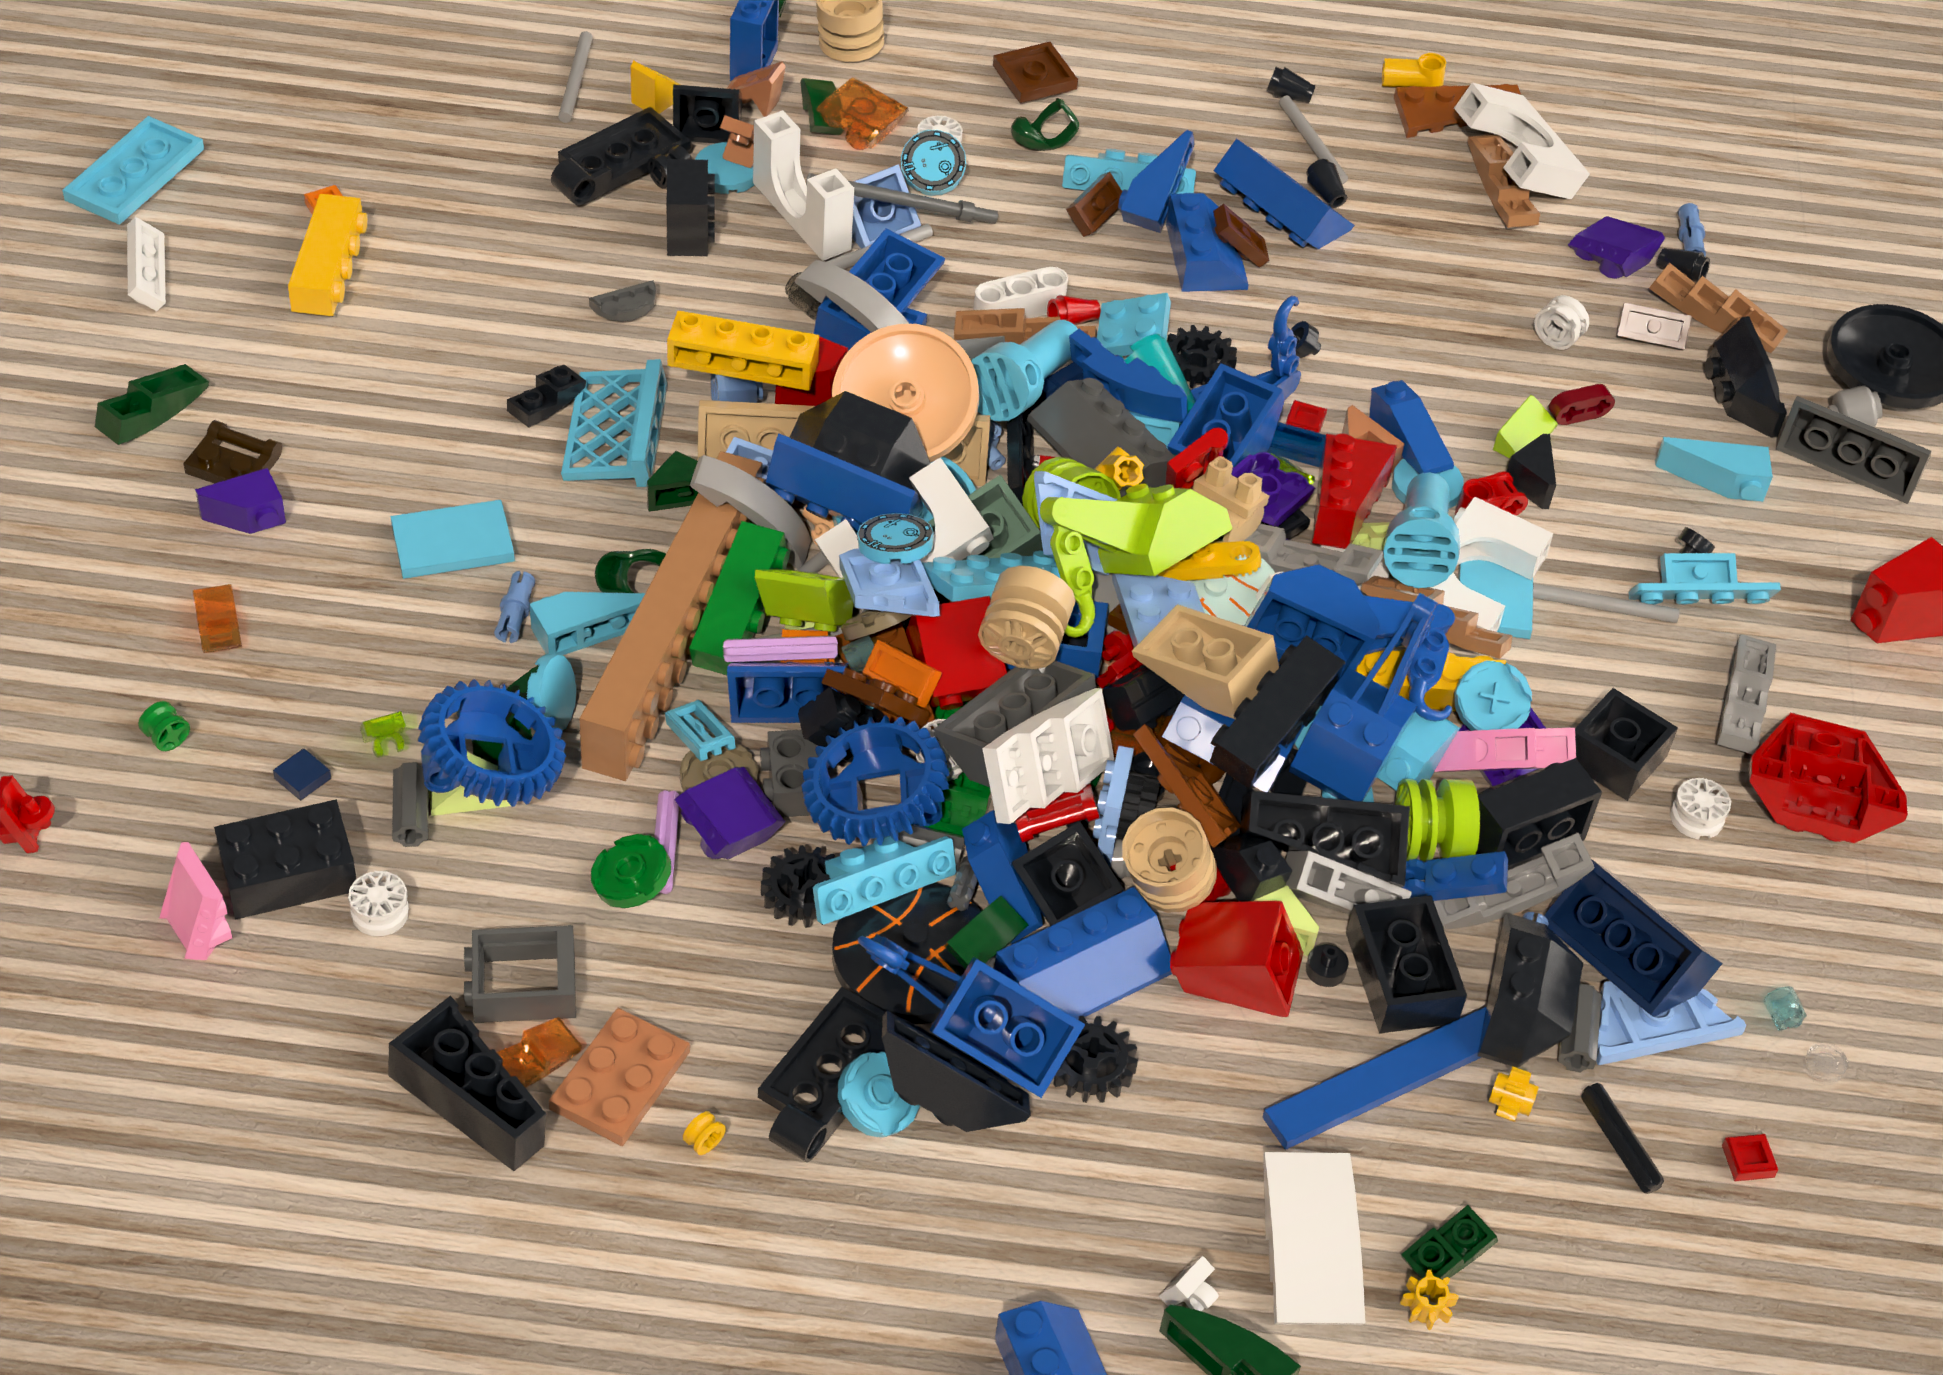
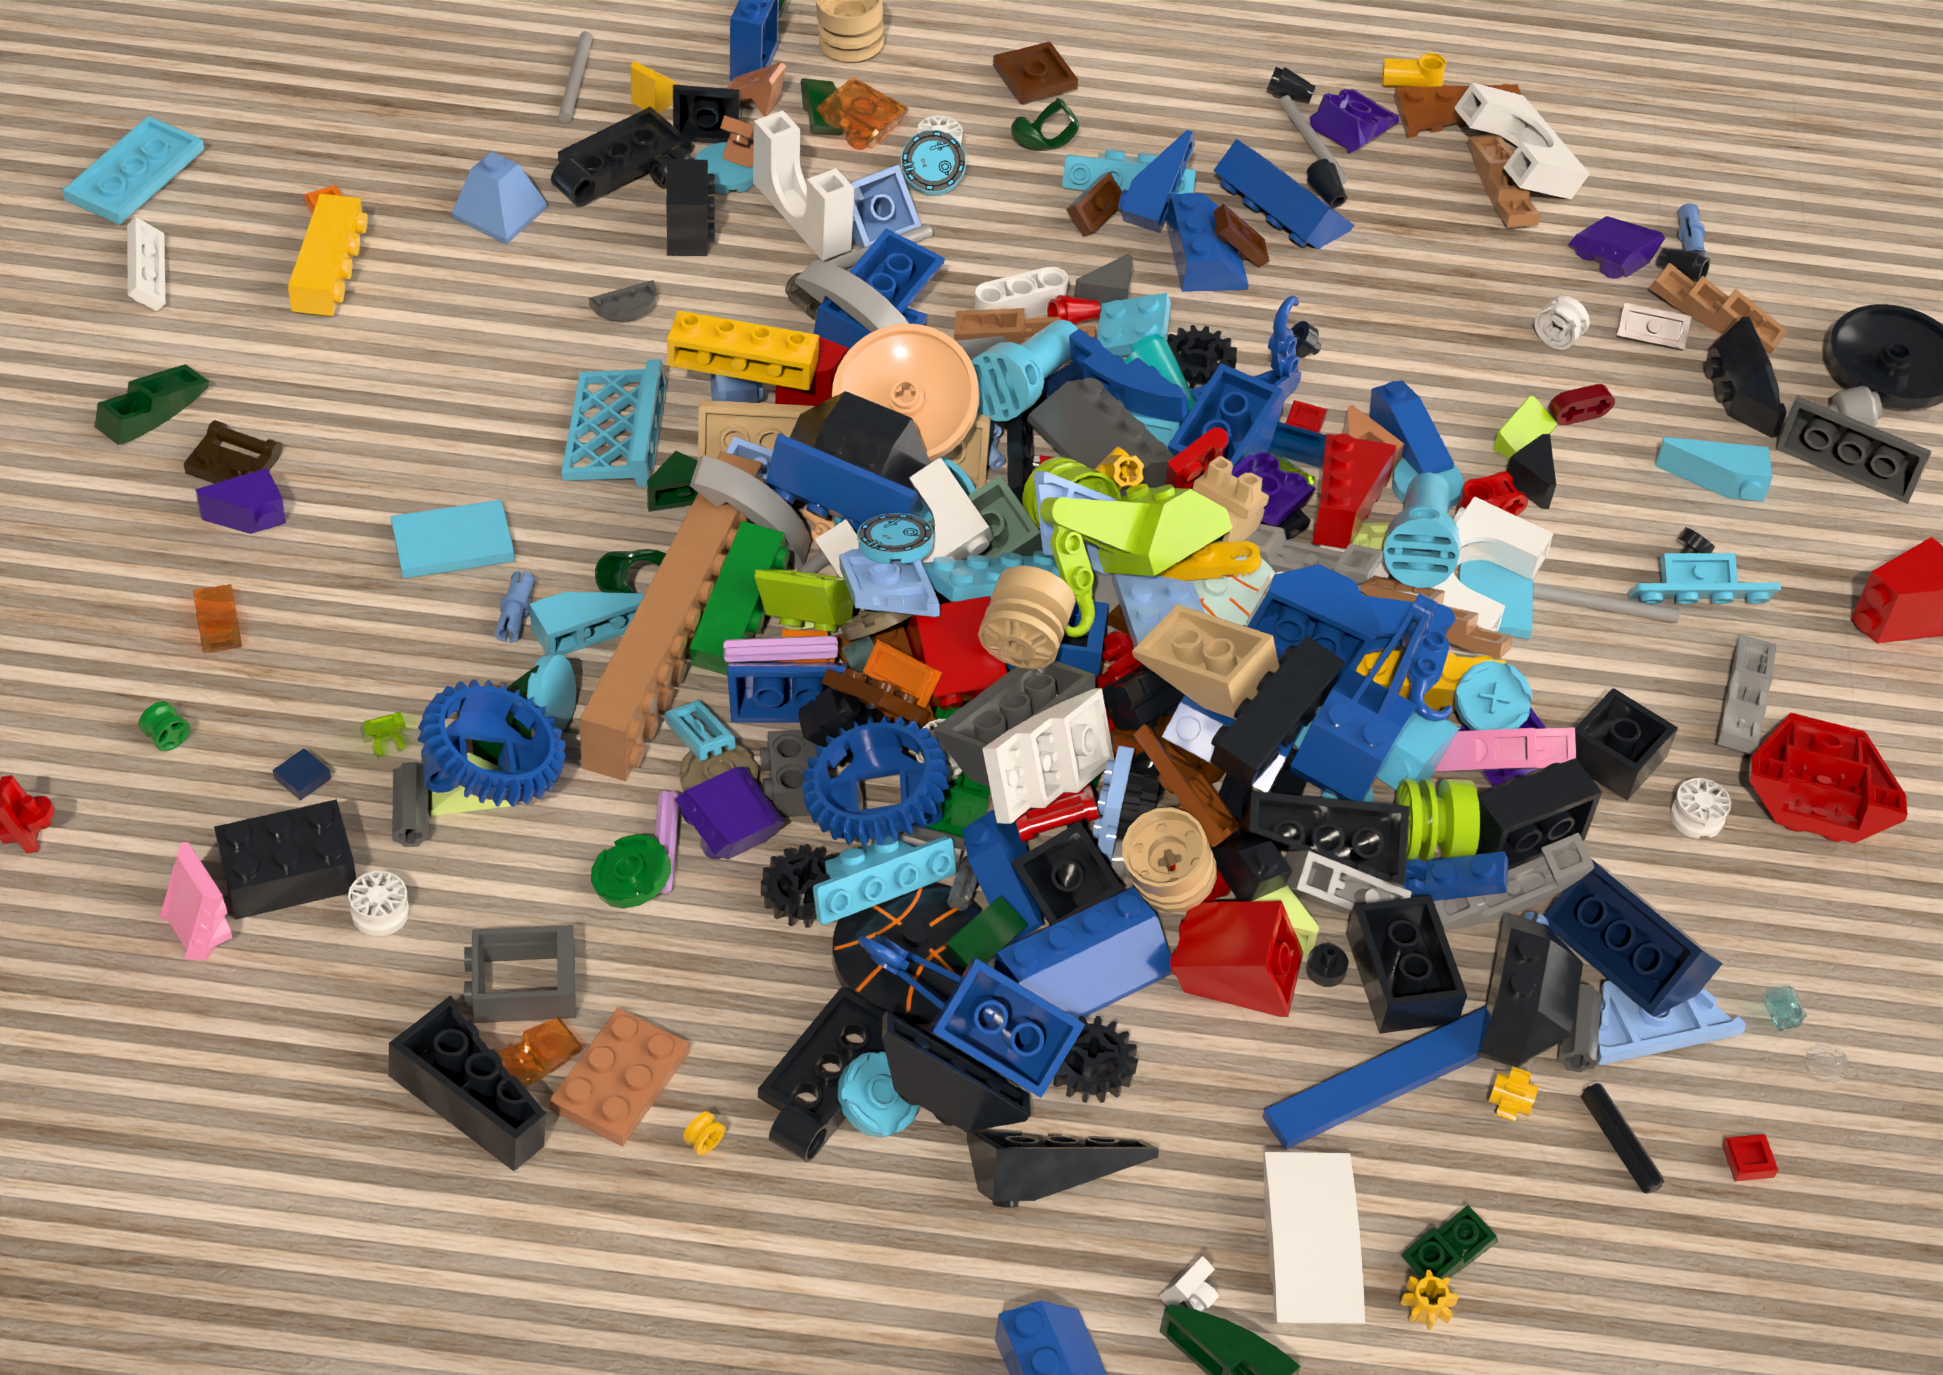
black slope [507,364,586,428] -> none
dark grey bar [806,173,998,224] -> none
none -> medium blue slope [452,151,547,244]
none -> black wedge [967,1130,1159,1208]
none -> dark grey slope [1074,254,1133,310]
none -> dark purple slope [1309,89,1399,154]

